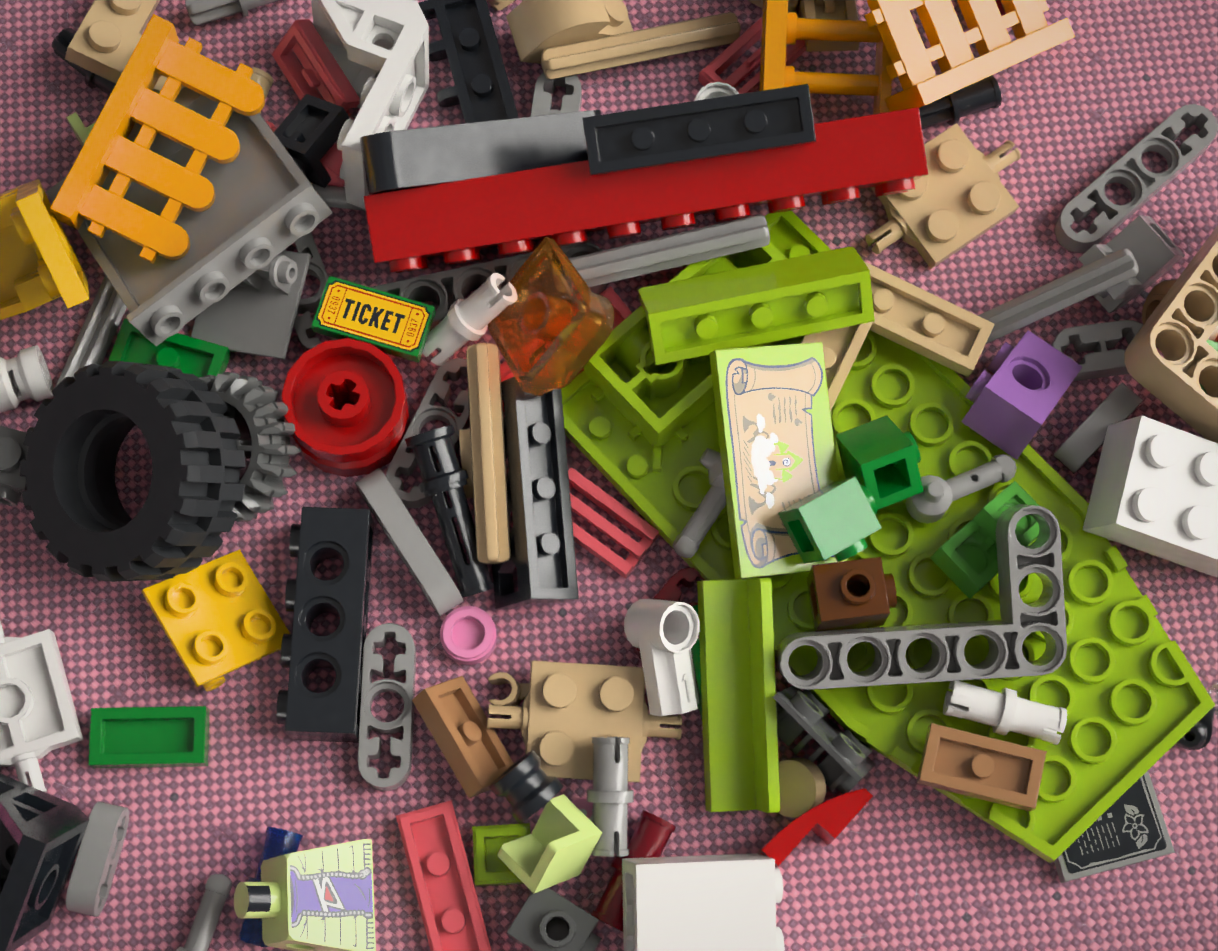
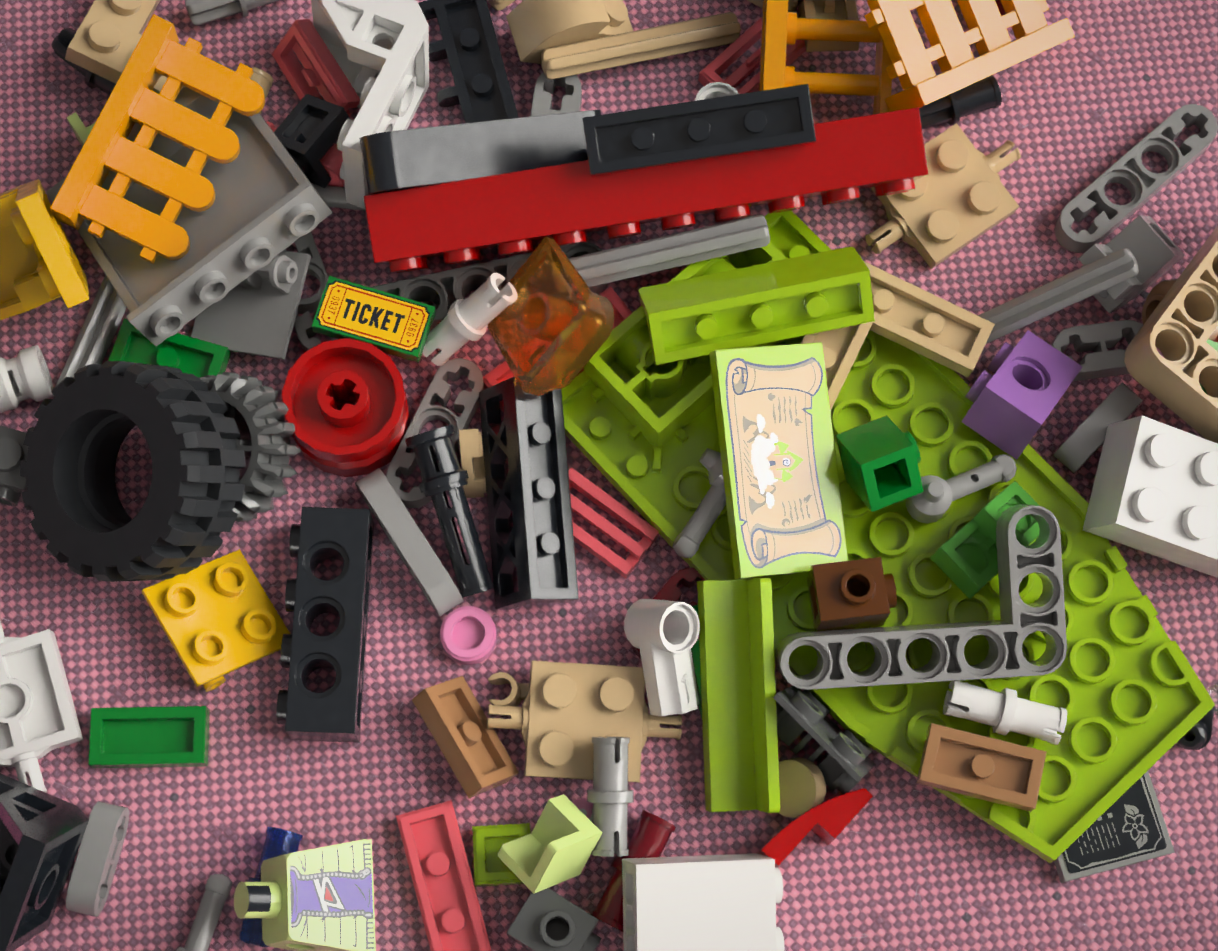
light grey beam [358,623,416,791] -> none
tan axle [466,343,511,564] -> none
black wheel [489,750,563,823] -> none
brick [778,476,882,564] -> none

